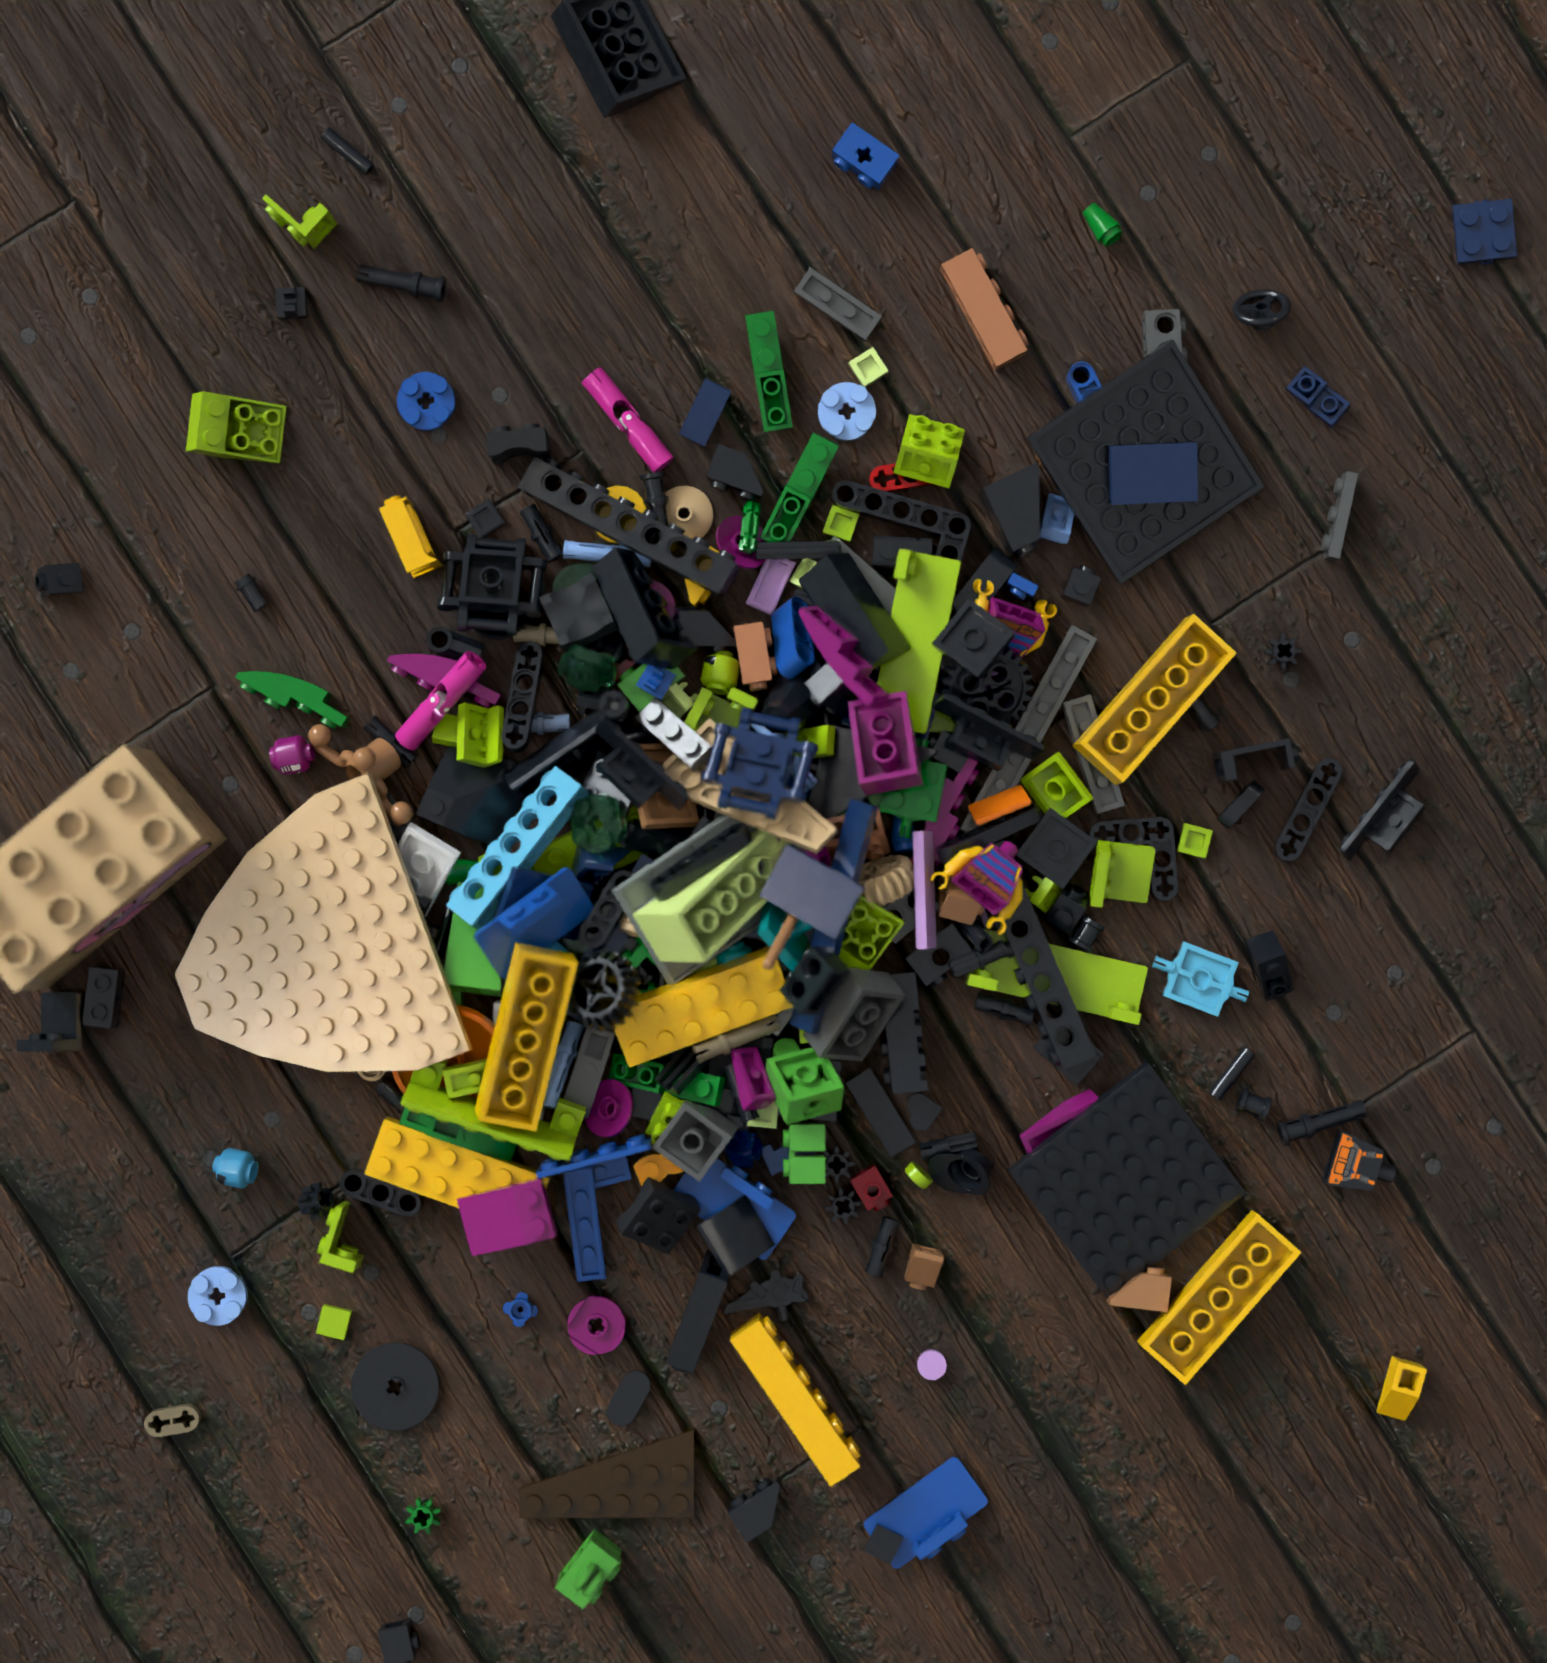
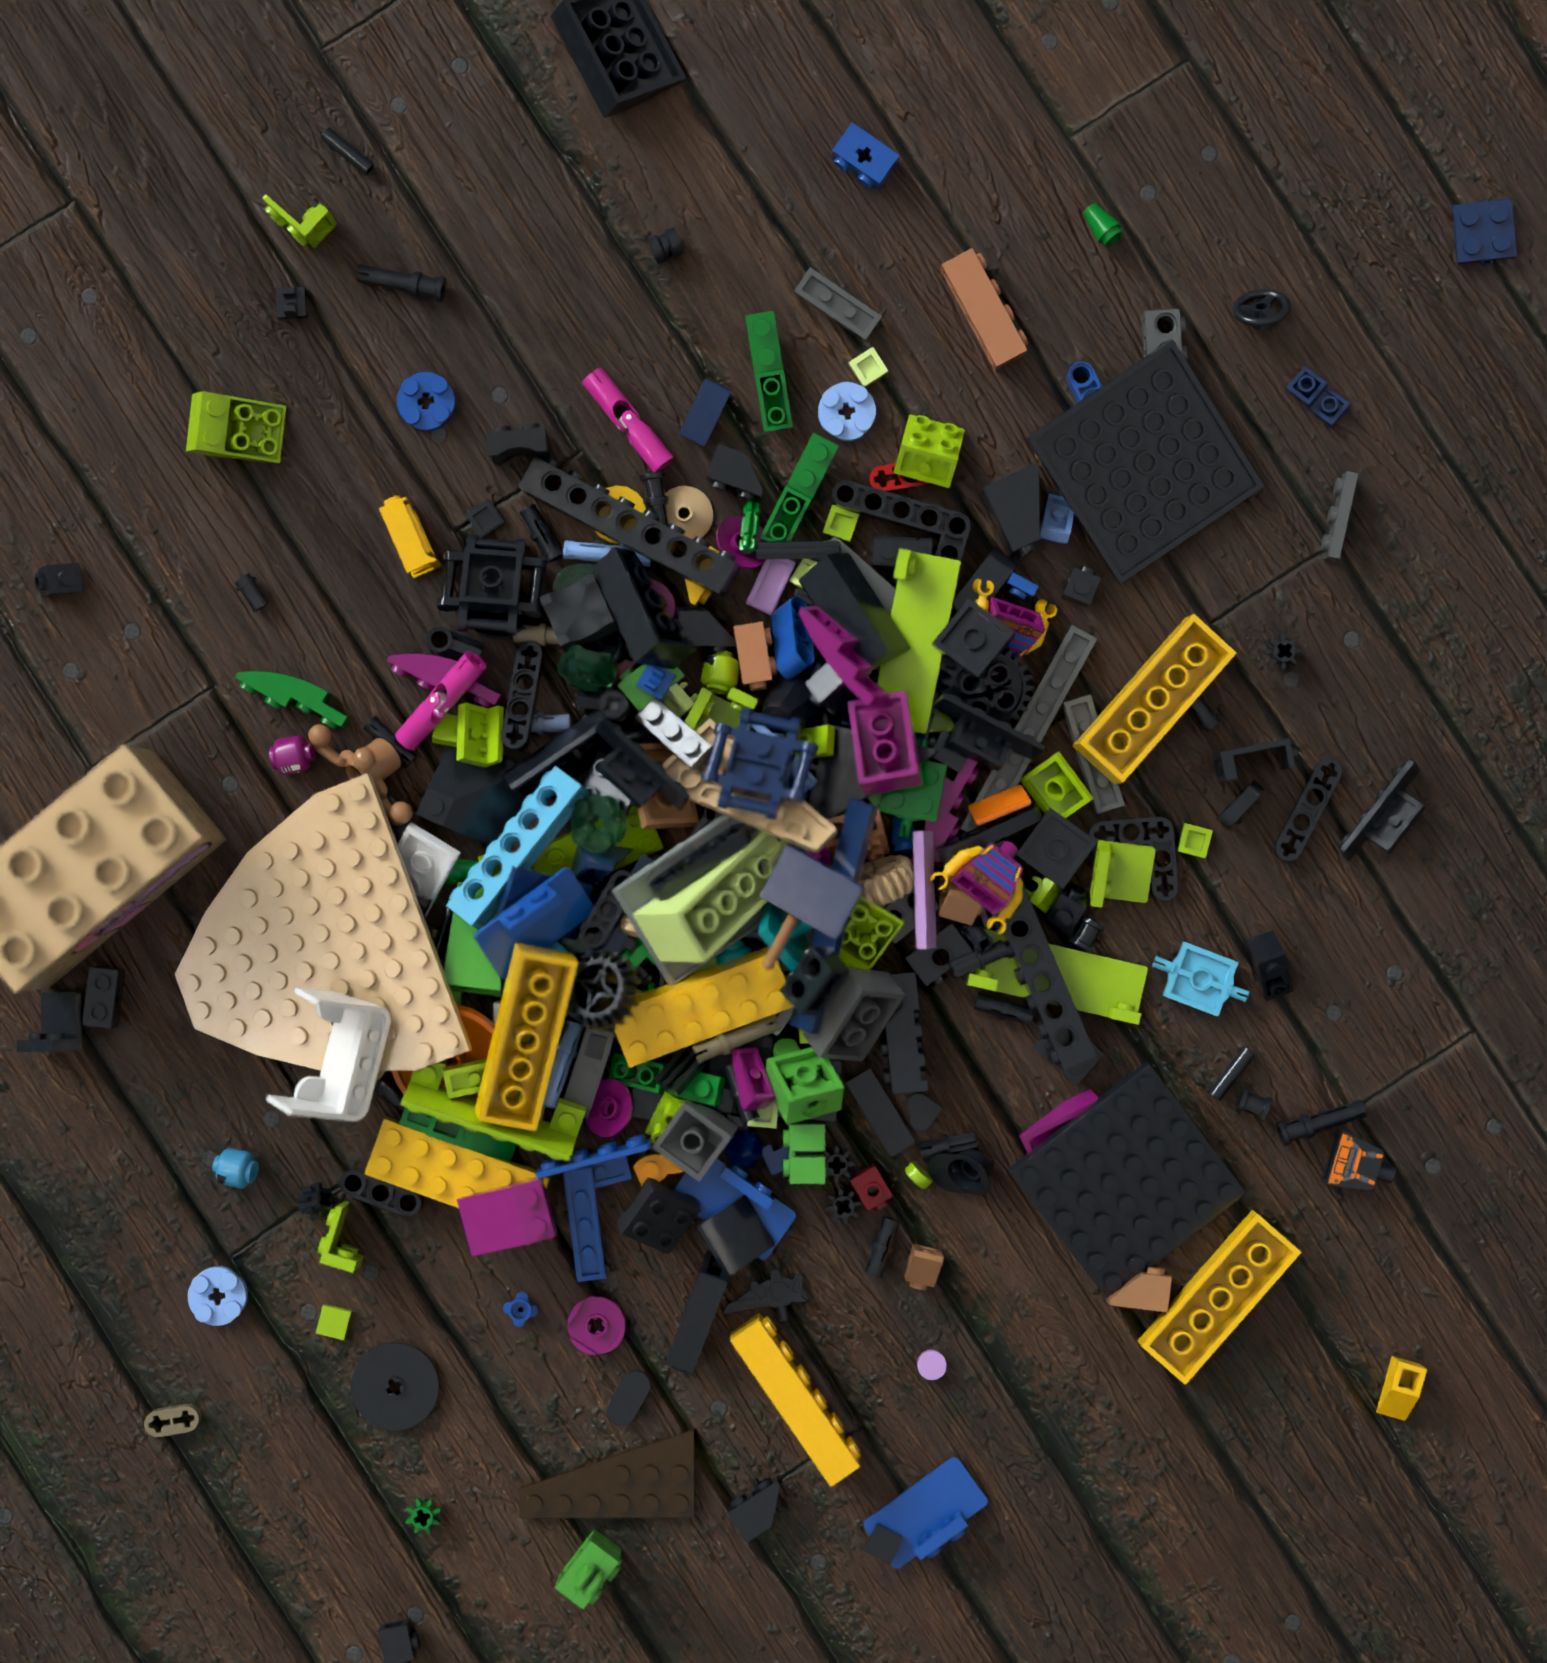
black hinge [607,818,689,857] -> none
dark blue tile [1109,442,1198,505] -> none
none -> white windscreen [267,987,391,1121]
none -> black wheel [647,227,684,265]

